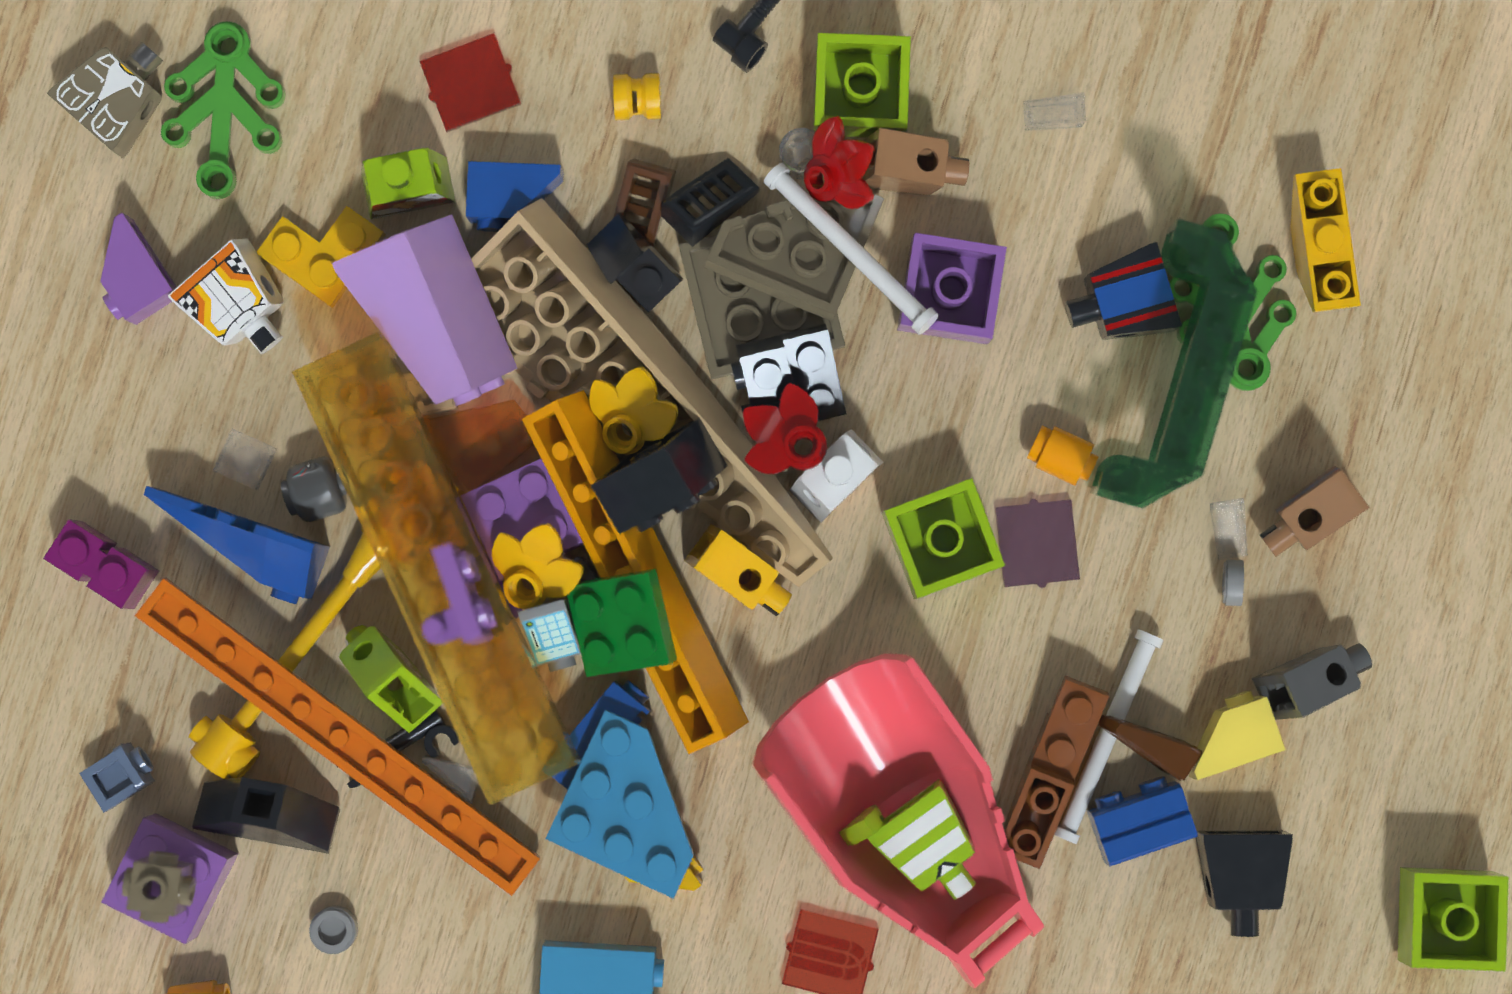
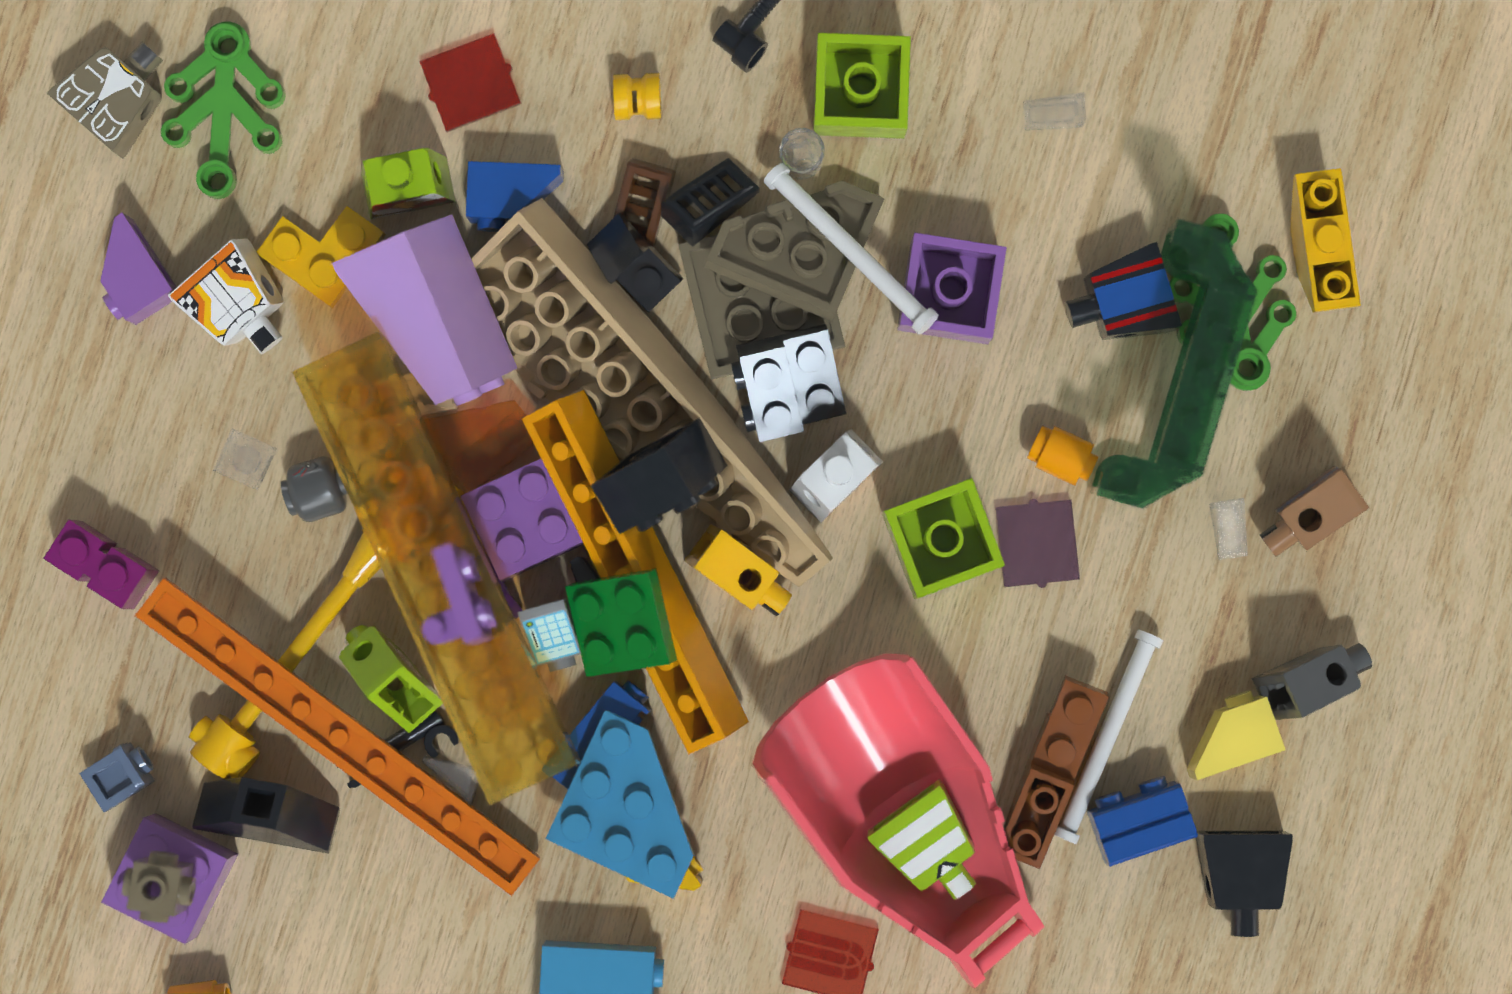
blue wedge [143,486,330,604] -> none
light grey tile [309,906,358,954] -> none
yellow plate [492,523,583,609] -> none
yellow plate [589,366,678,454] -> none
red plate [743,383,827,474] -> none
red plate [804,116,874,209] -> none
lime tile [839,805,884,846] -> none
medium nougat torso [862,128,970,195] -> none
reddish brown slope [1098,714,1202,781] -> none
light grey tile [1222,560,1244,606] -> none
lime brick [1397,867,1509,972] -> none

